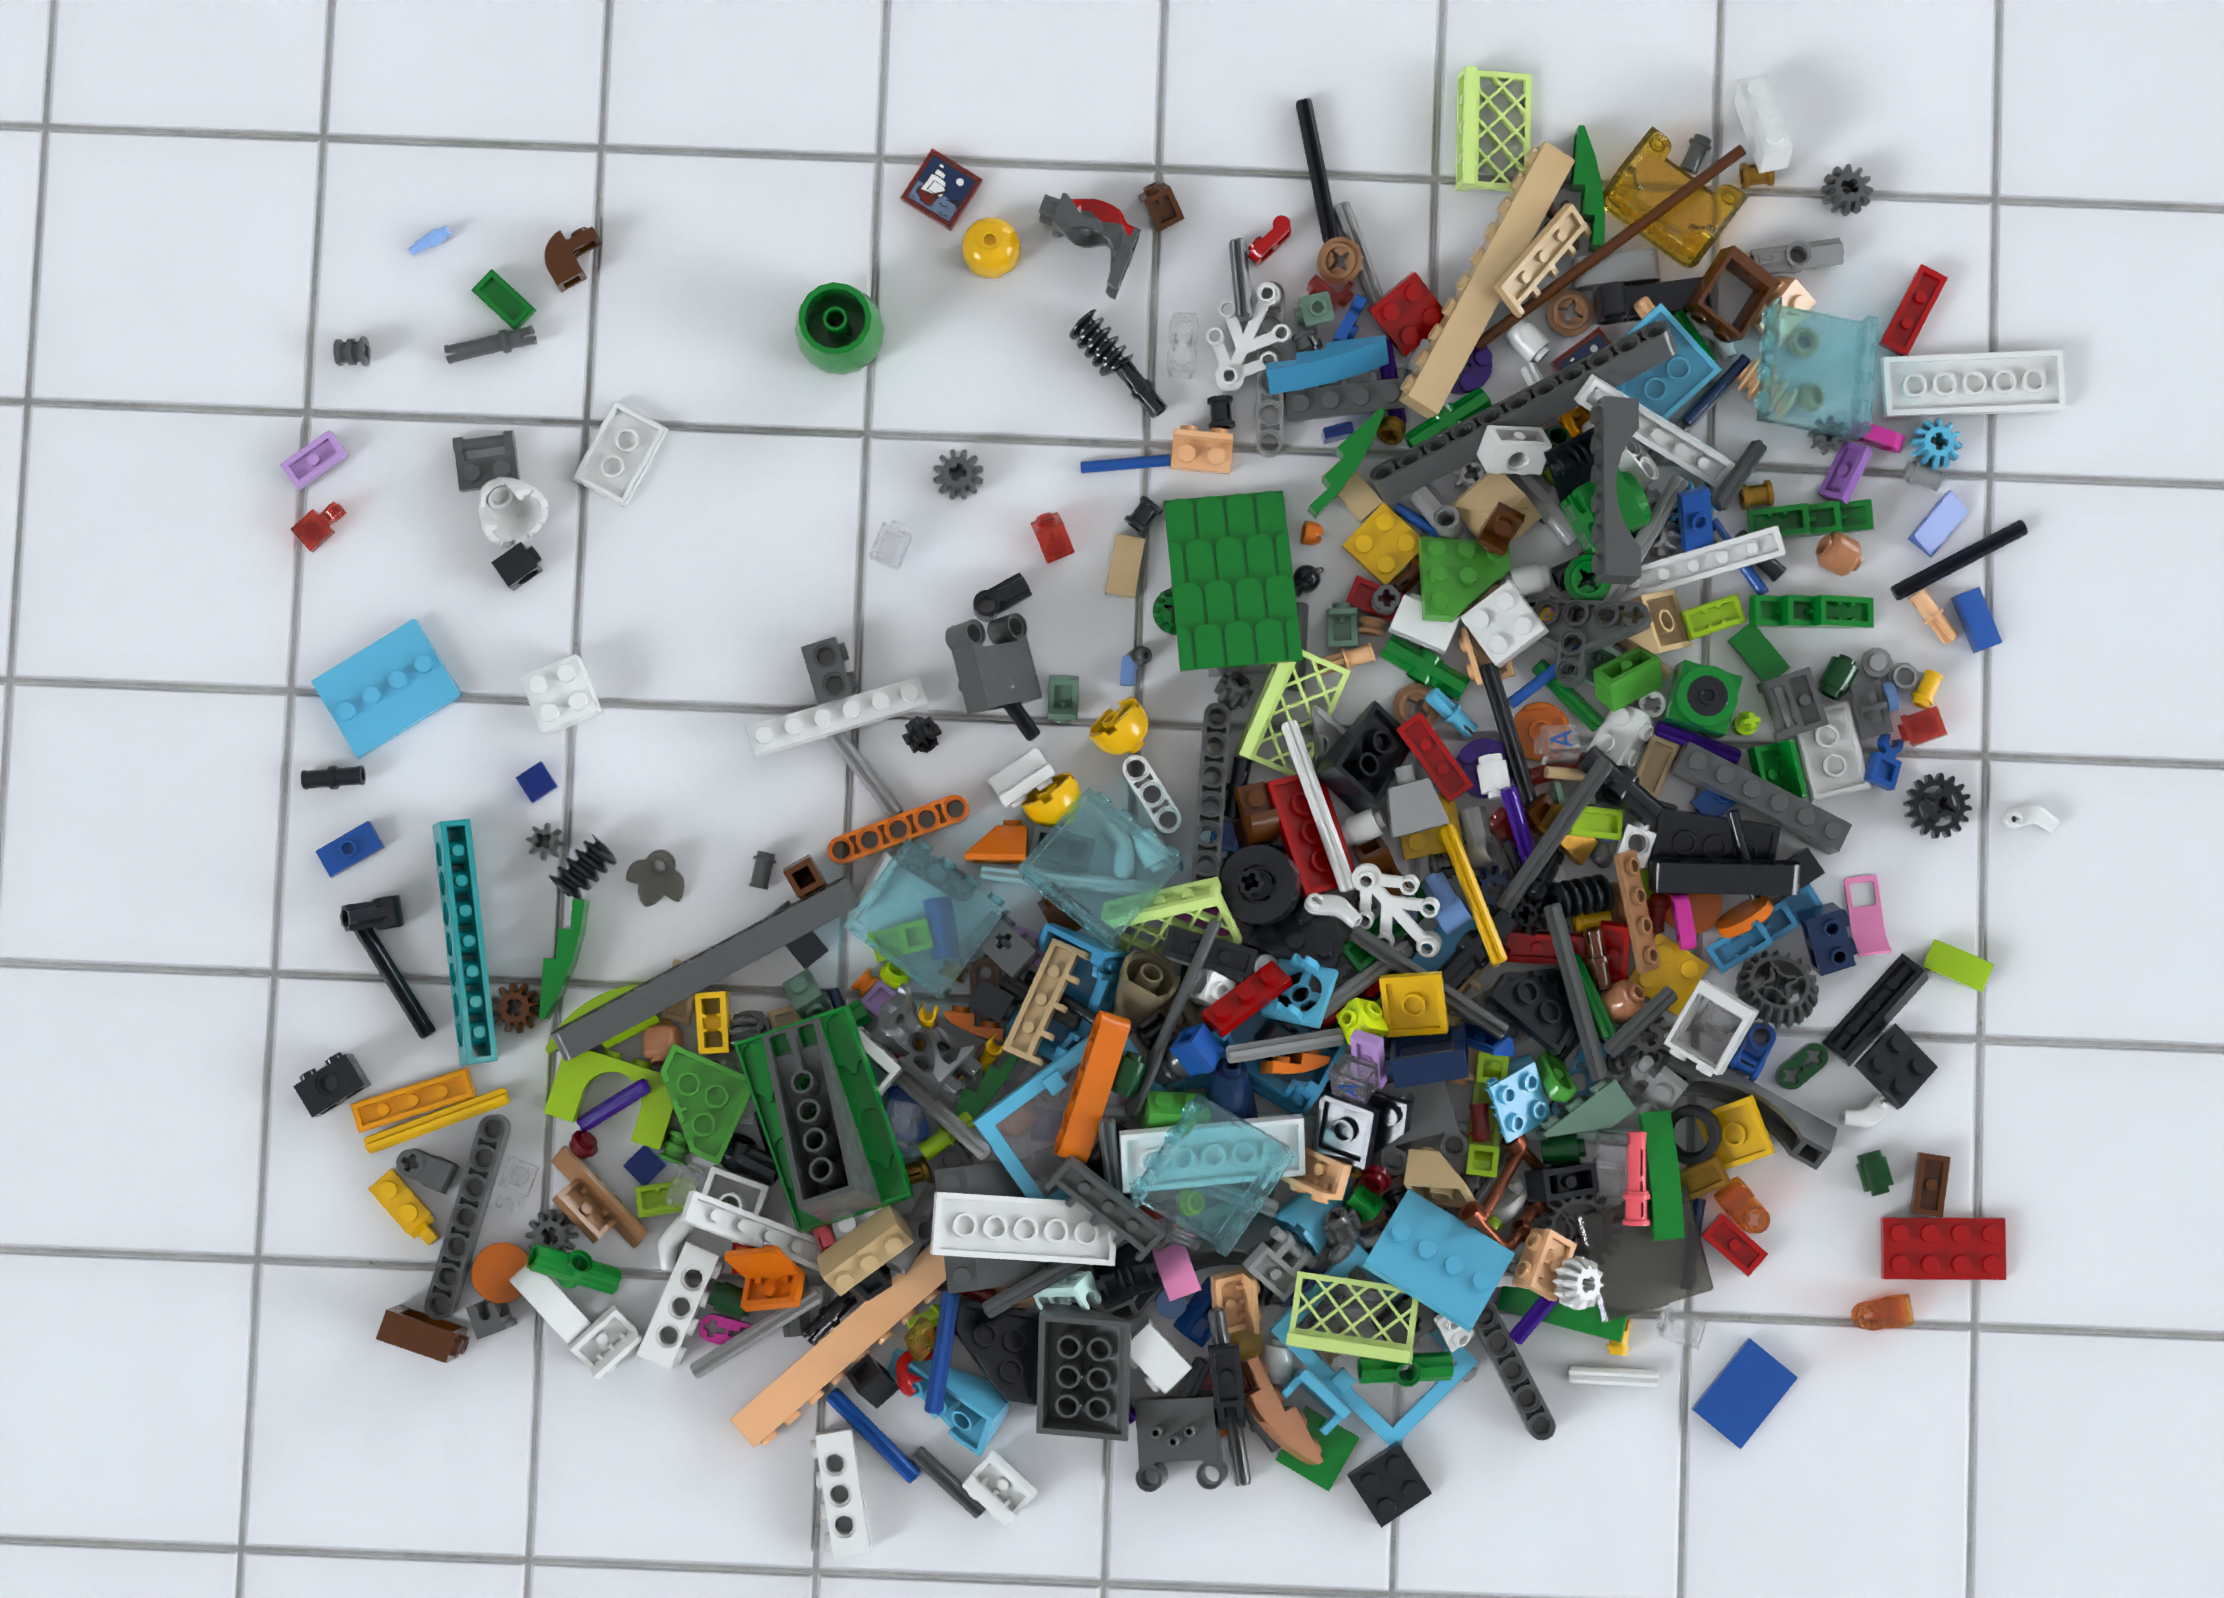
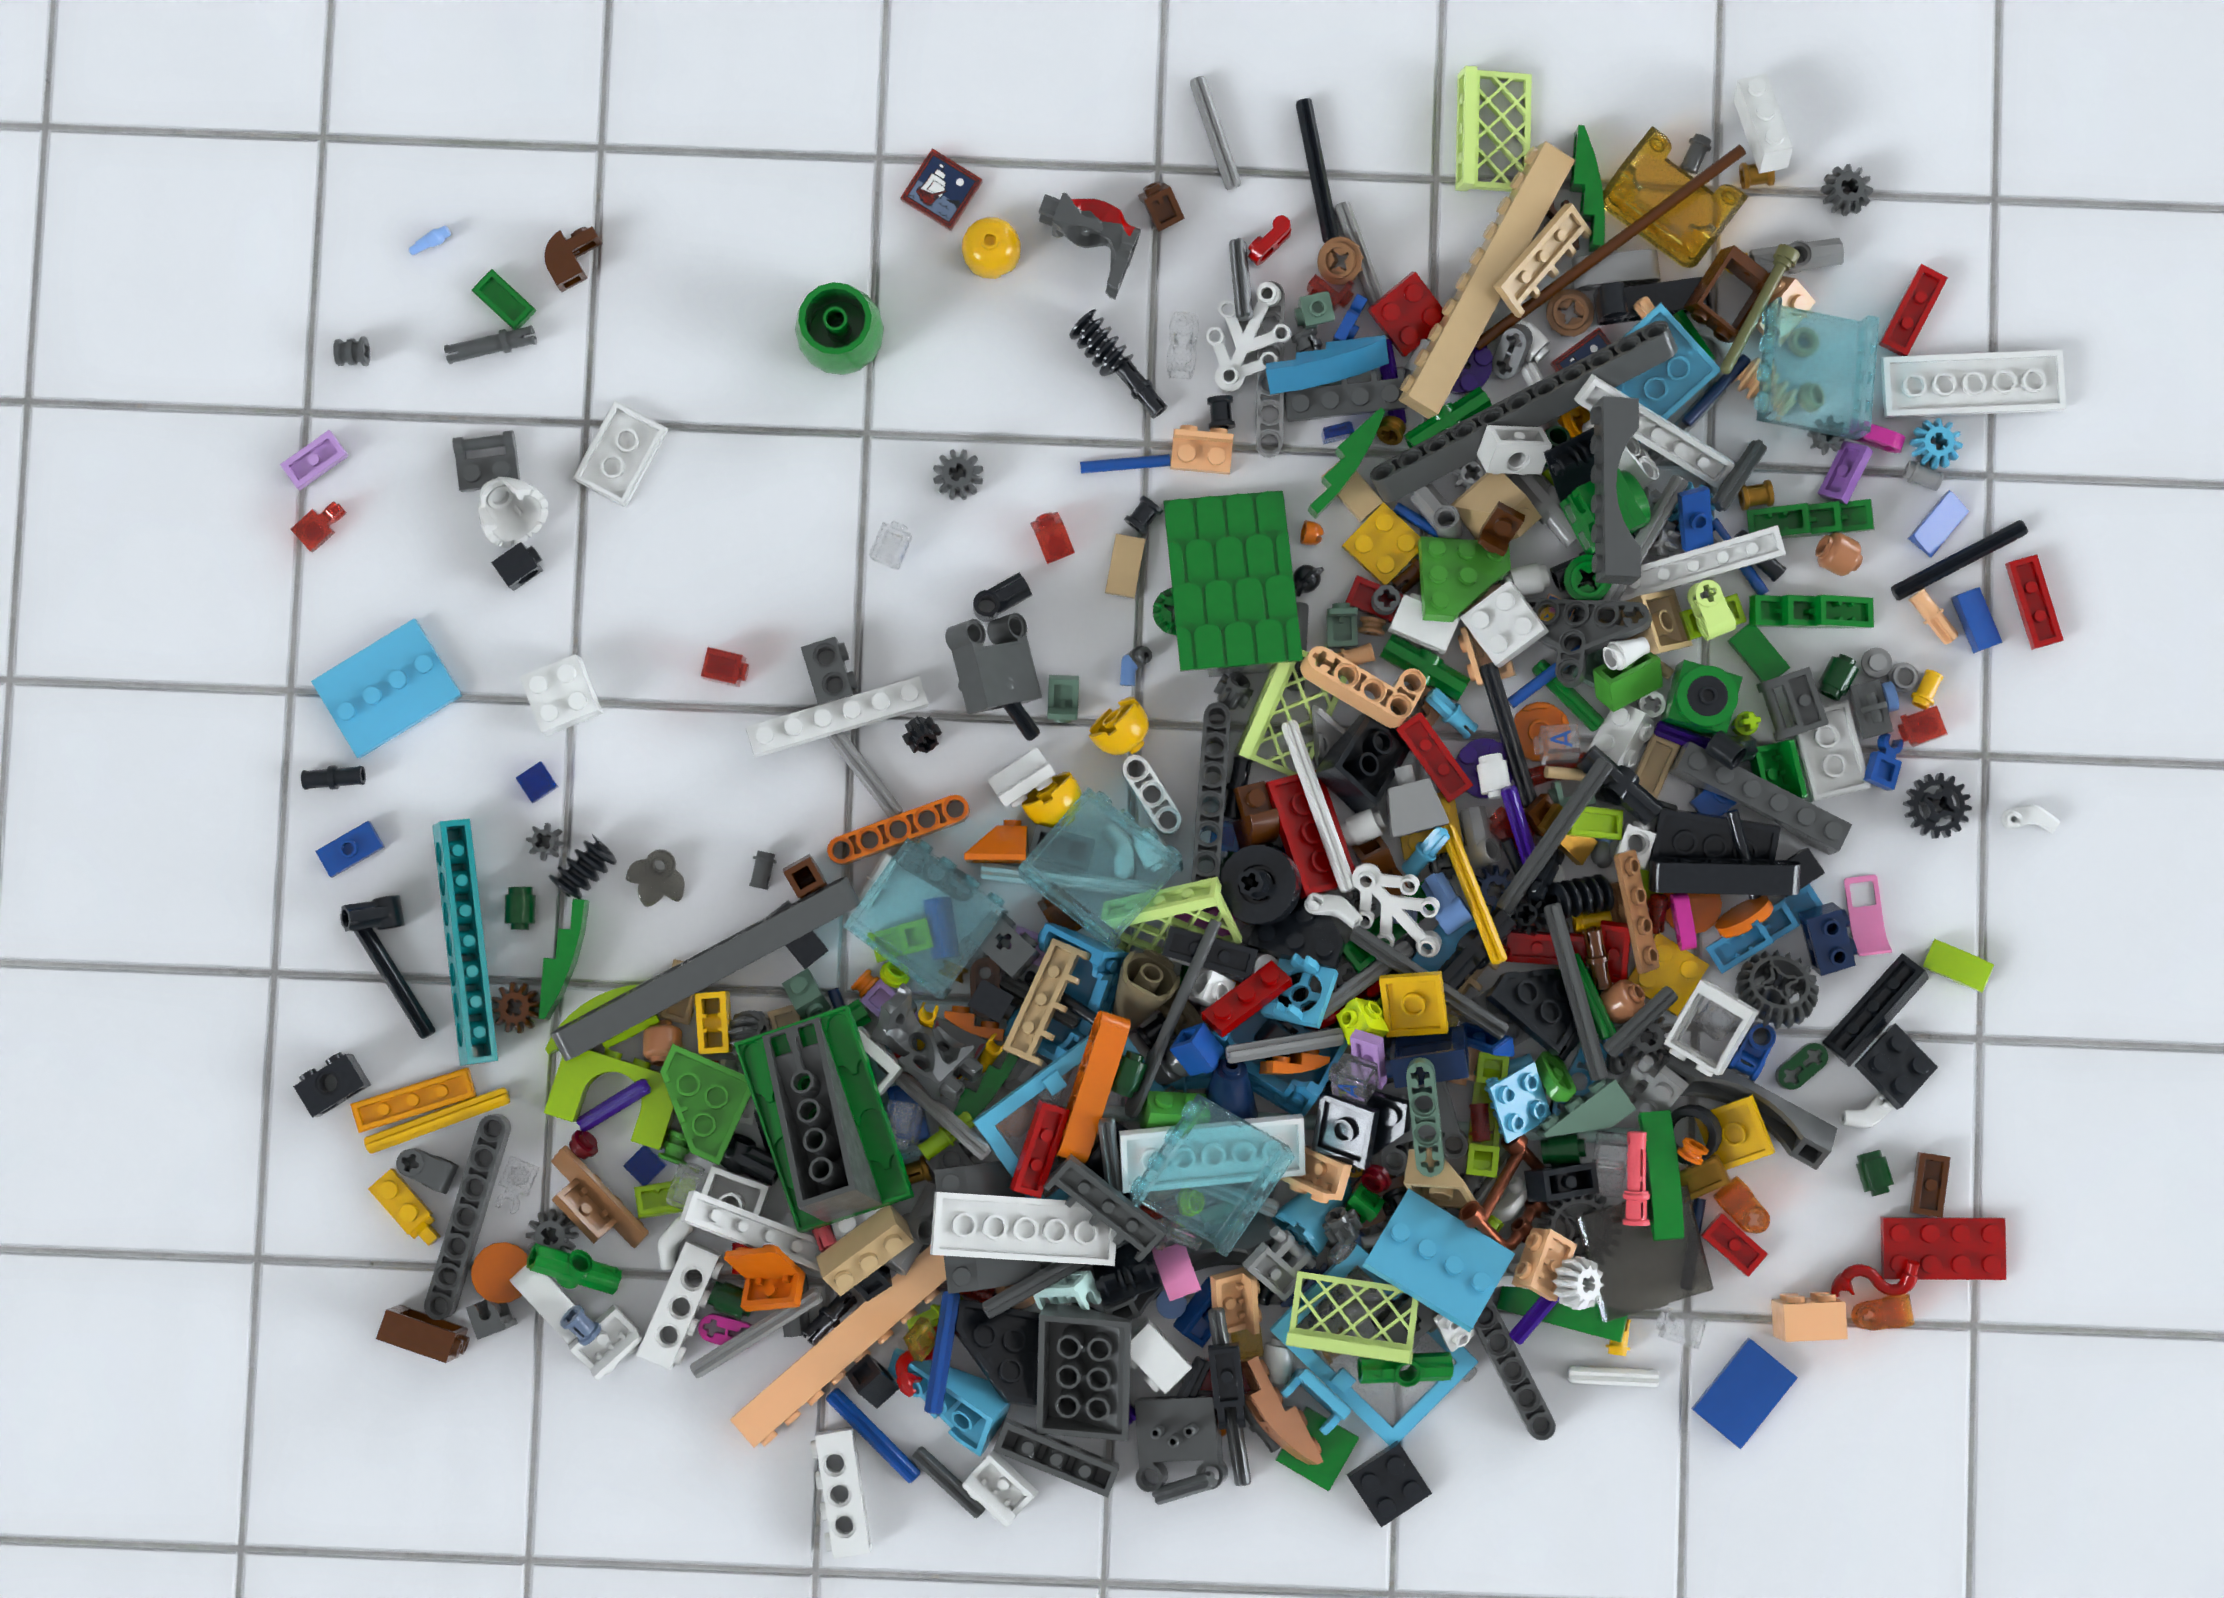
none -> dark green brick [505,887,536,930]
none -> sand blue bush [560,1305,601,1346]
none -> clear red brick [701,647,749,687]
none -> dark grey brick [993,1418,1119,1498]
none -> red plate [1009,1100,1071,1198]
none -> dark grey axle [1152,1471,1218,1505]
none -> light grey axle [1190,76,1241,190]
none -> light nougat beam [1300,646,1426,728]
none -> medium azure axle [1401,826,1450,877]
none -> sand green beam [1406,1057,1445,1177]
none -> dark grey beam [1492,324,1533,379]
none -> white cone [1603,637,1650,671]
none -> orange bush [1677,1137,1709,1165]
none -> yellowish green piece [1687,580,1736,641]
none -> black piece [1706,730,1758,770]
none -> olive piece [1720,244,1800,375]
none -> light nougat brick [1771,1292,1848,1342]
none -> red animal [1831,1260,1920,1297]
none -> red plate [2005,554,2064,650]

